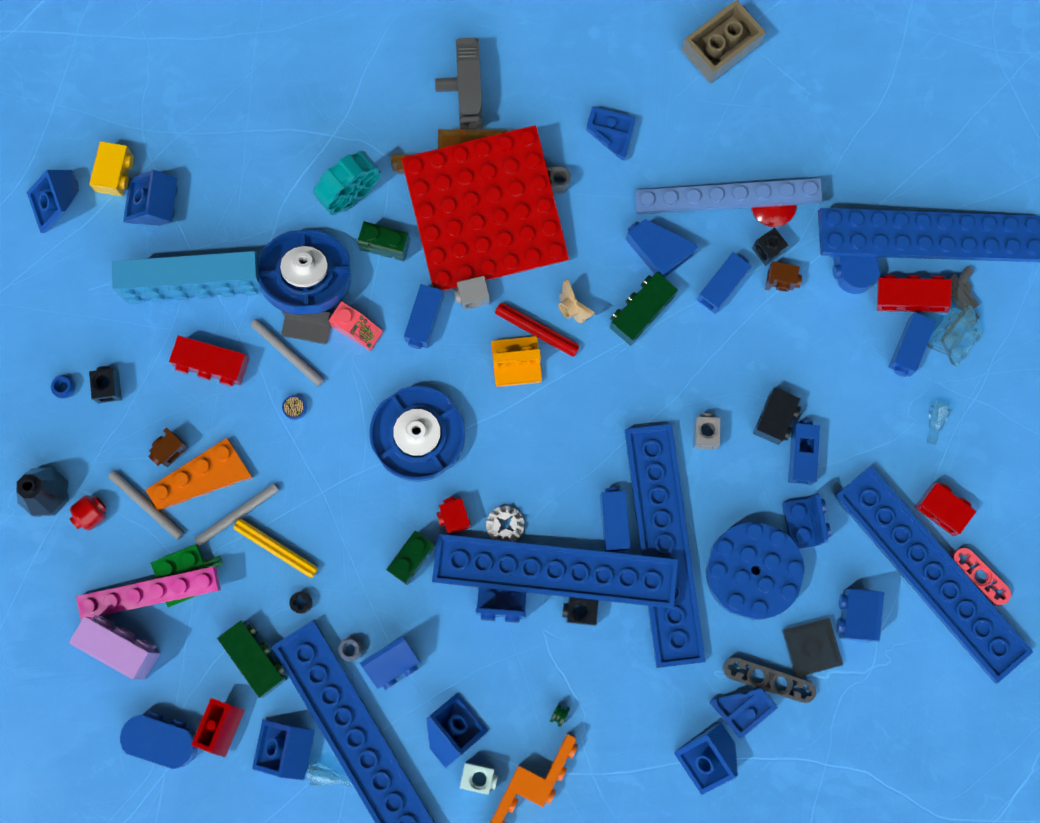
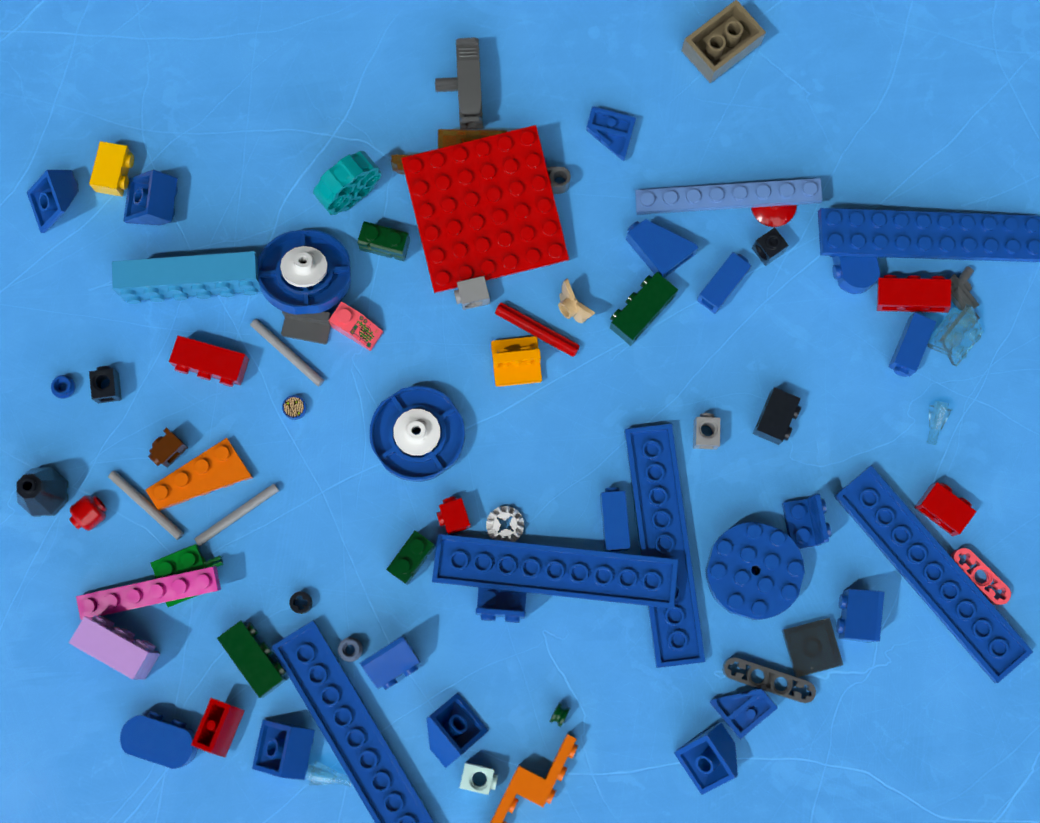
yellow axle [233,519,318,578] -> none
blue brick [404,284,444,349] -> none
black brick [562,598,598,626] -> none
reddish brown brick [765,261,802,292] -> none
blue brick [788,420,820,485] -> none

